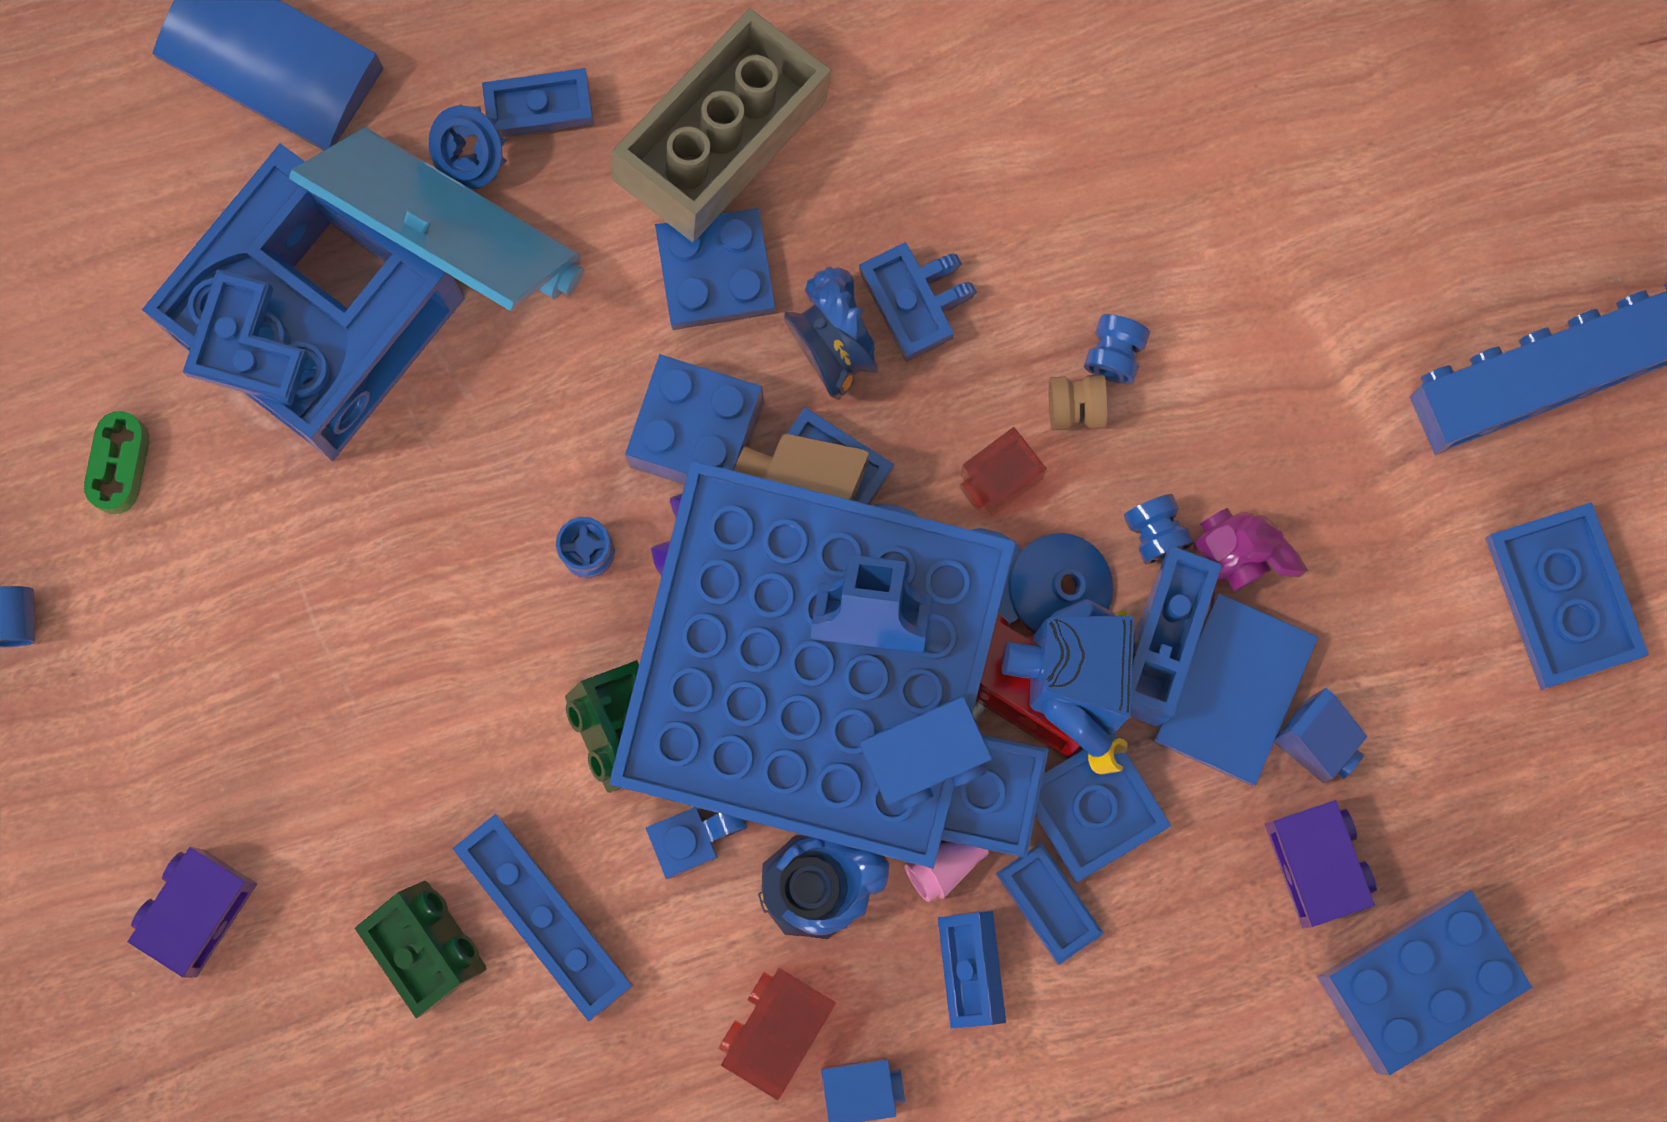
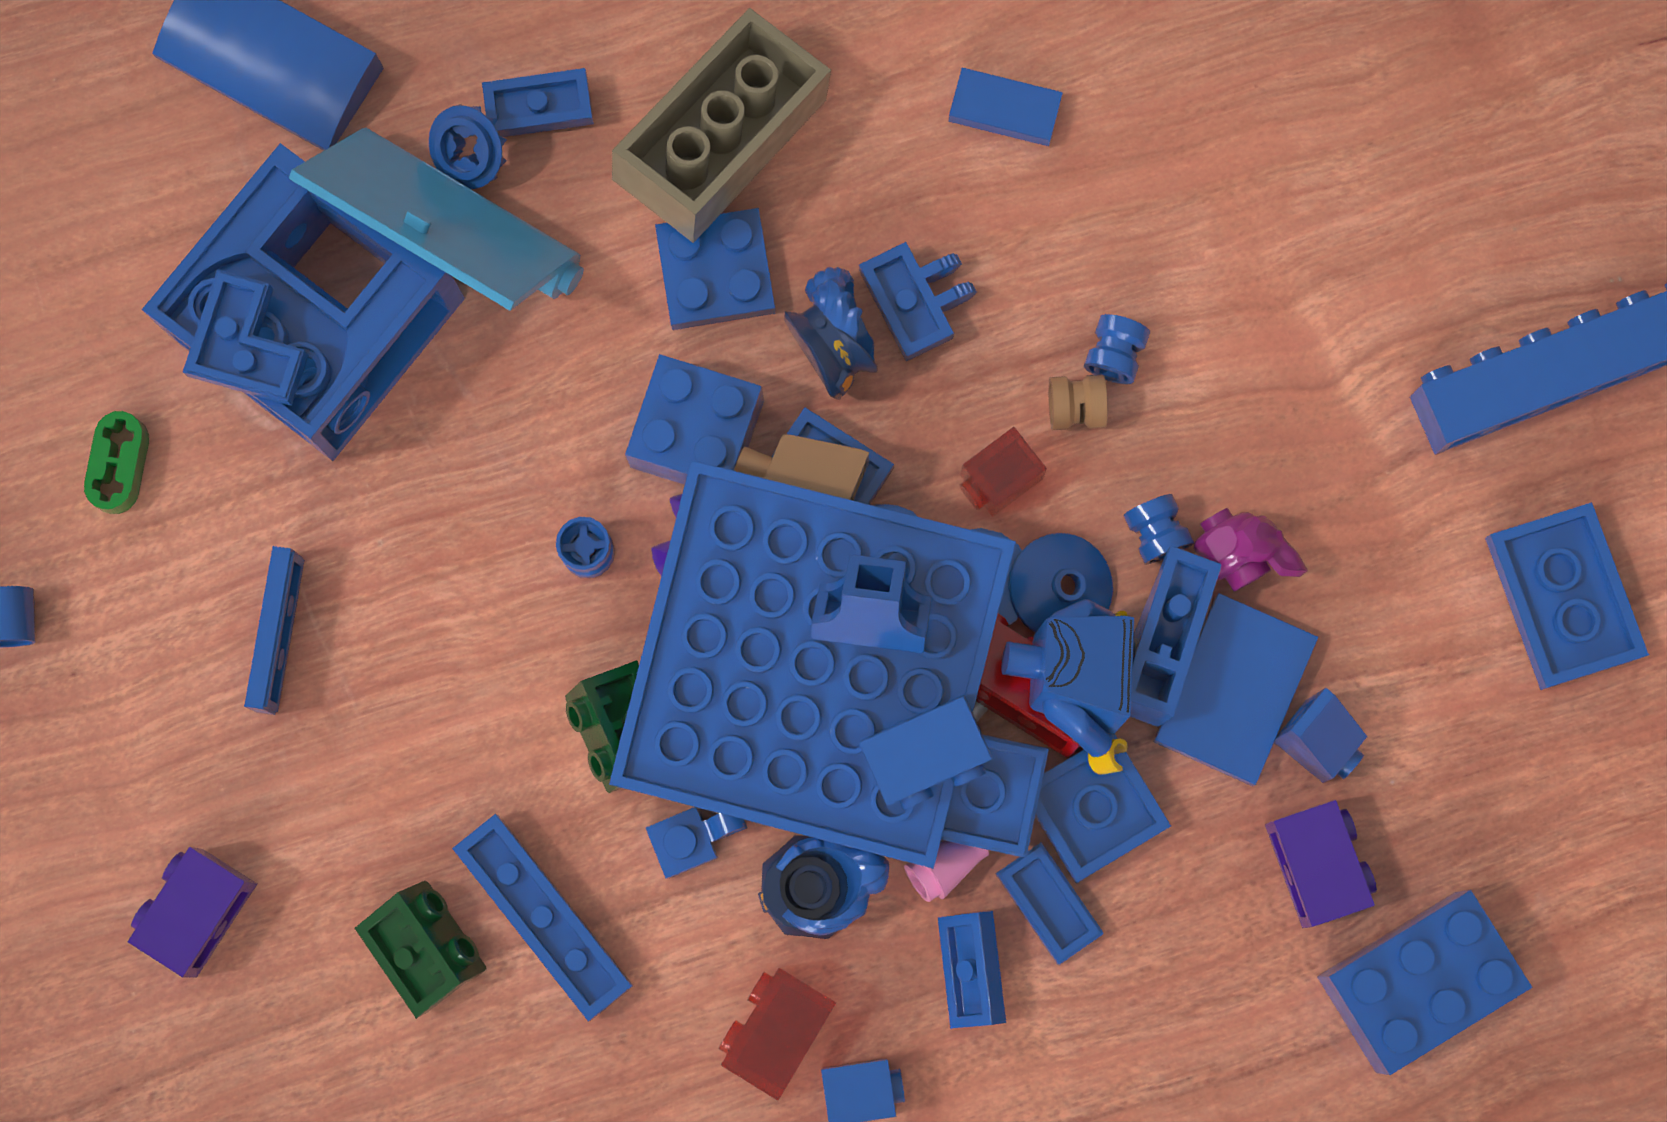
none -> blue tile [244,546,305,715]
none -> blue tile [948,67,1063,147]

